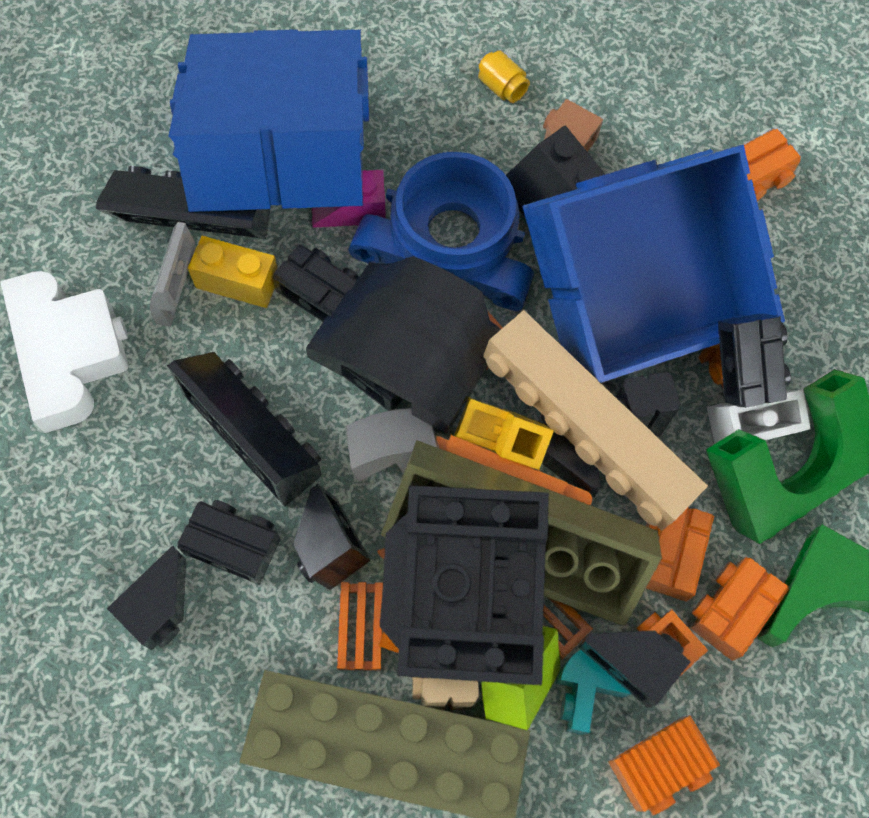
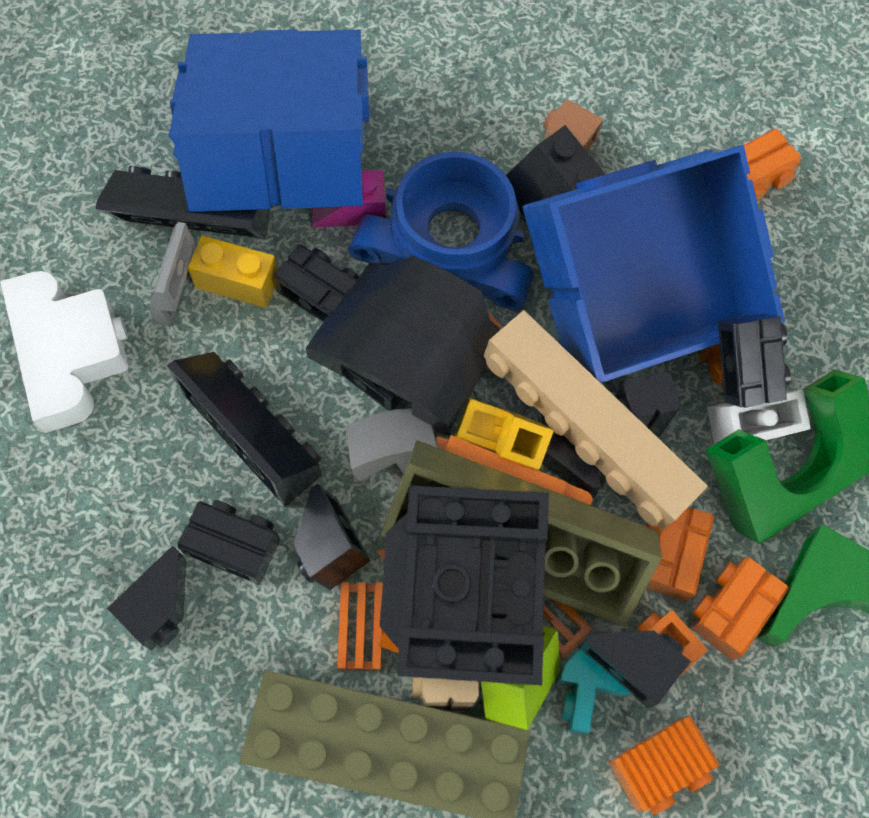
yellow brick [478,50,530,103] -> none

